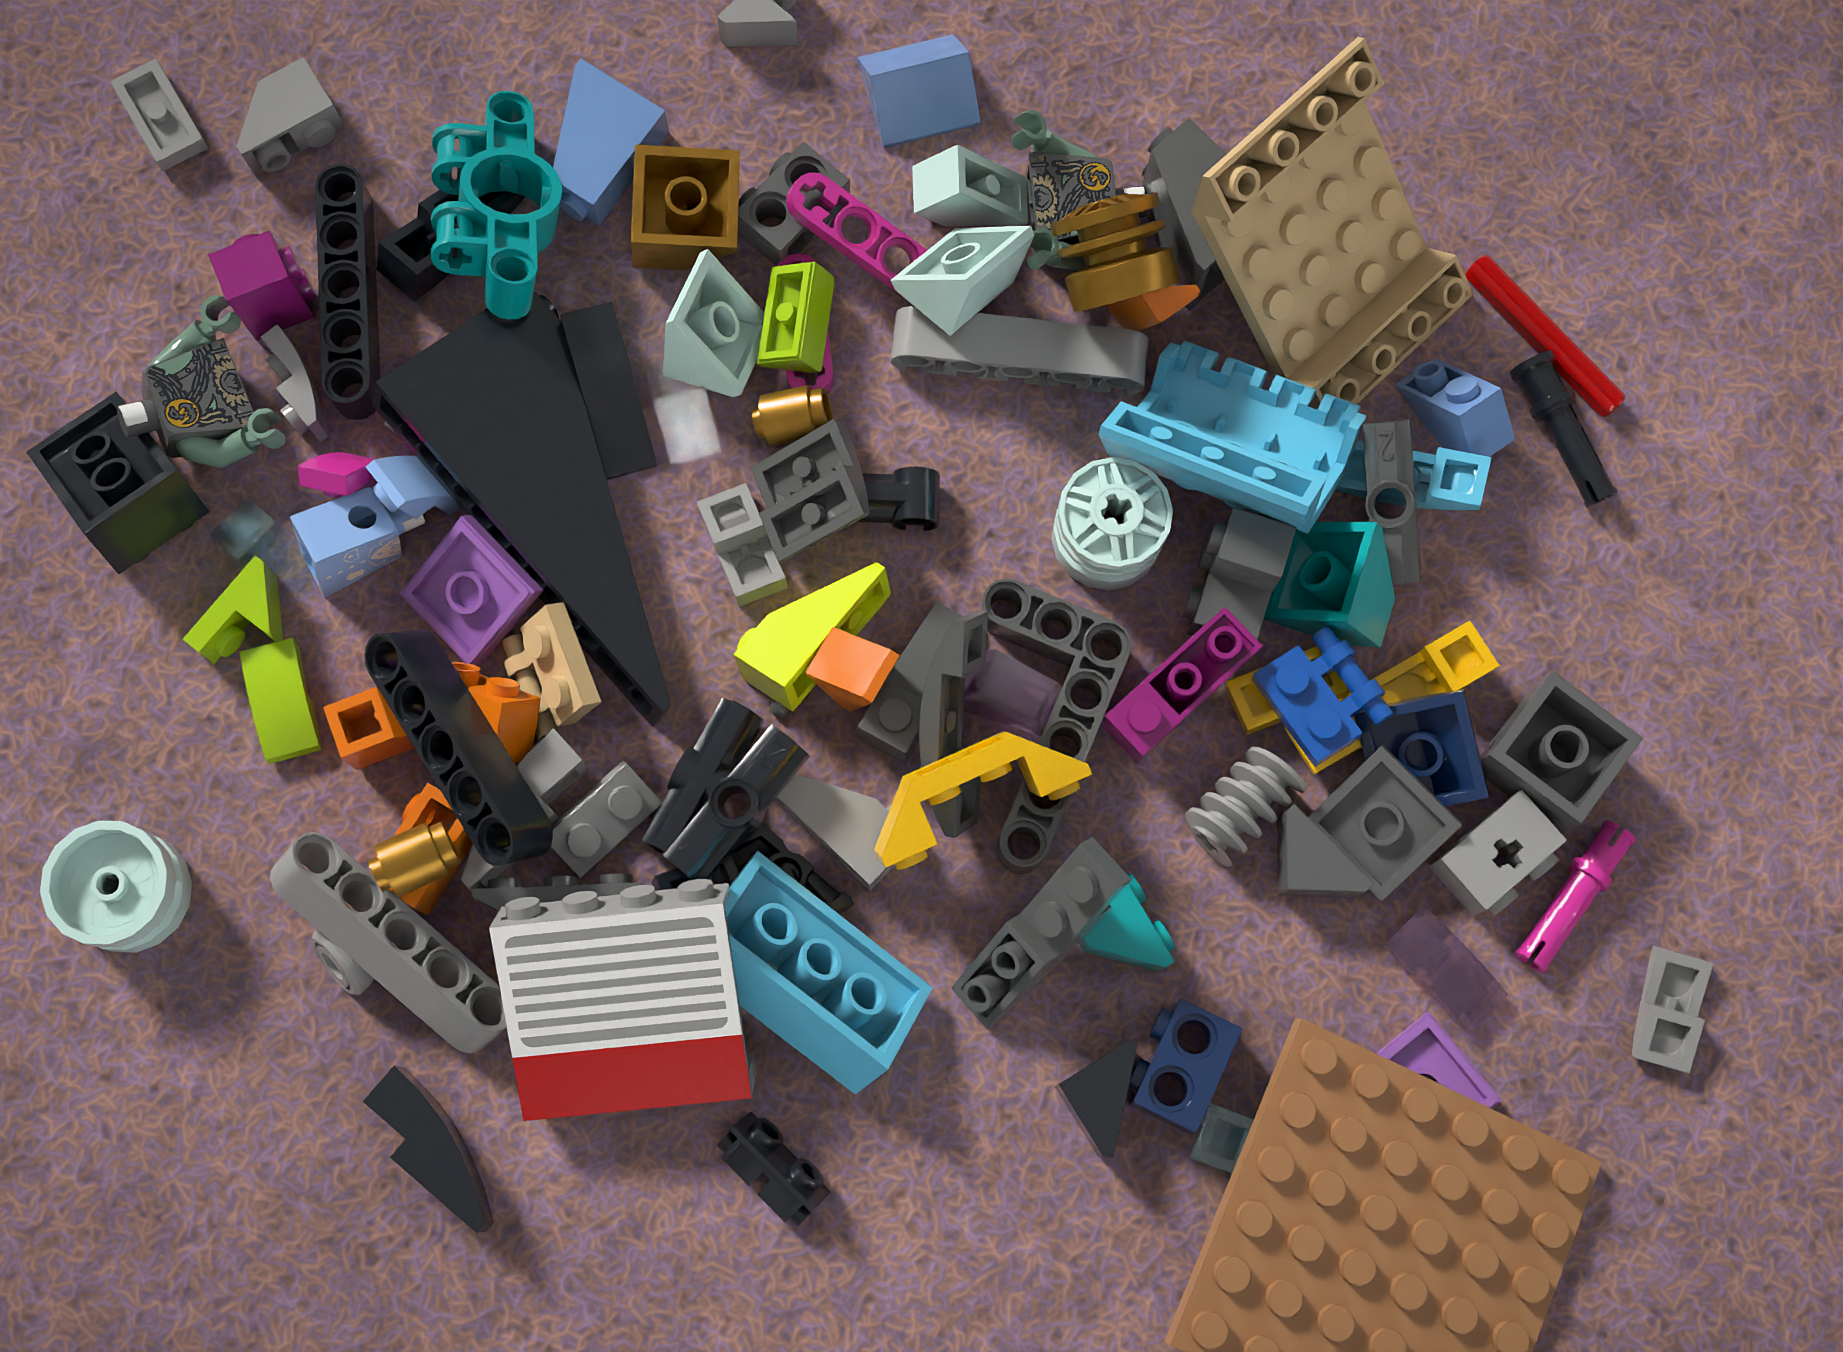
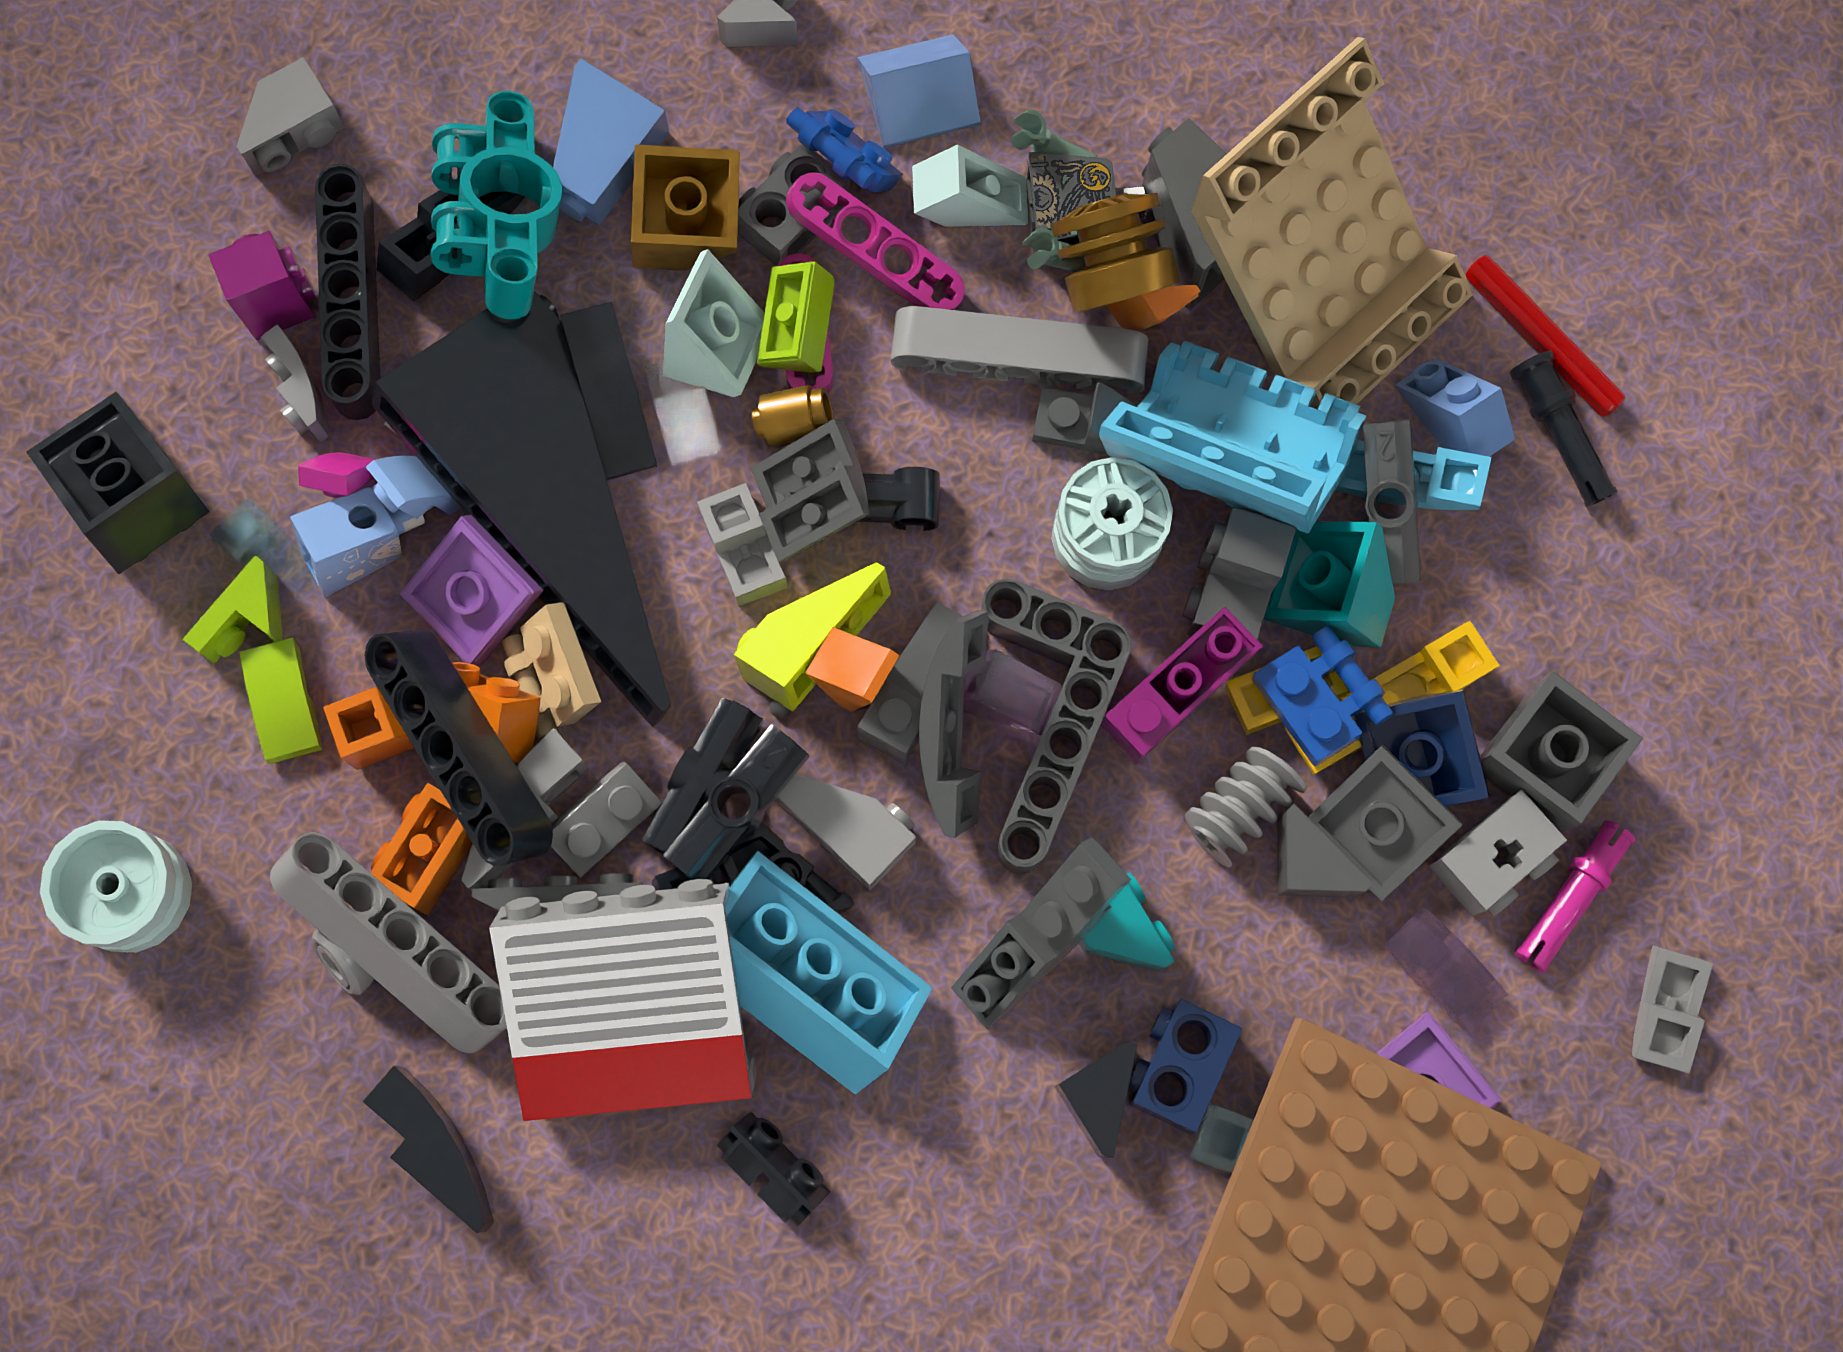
light grey plate [110,59,208,172] -> none
torso [117,295,286,468] -> none
pearl gold brick [368,821,460,897] -> none
yellow slope [874,731,1092,870] -> none
light aqua slope [891,226,1034,336] -> none
none -> blue plate [786,107,903,192]
none -> dark grey slope [1032,383,1138,454]

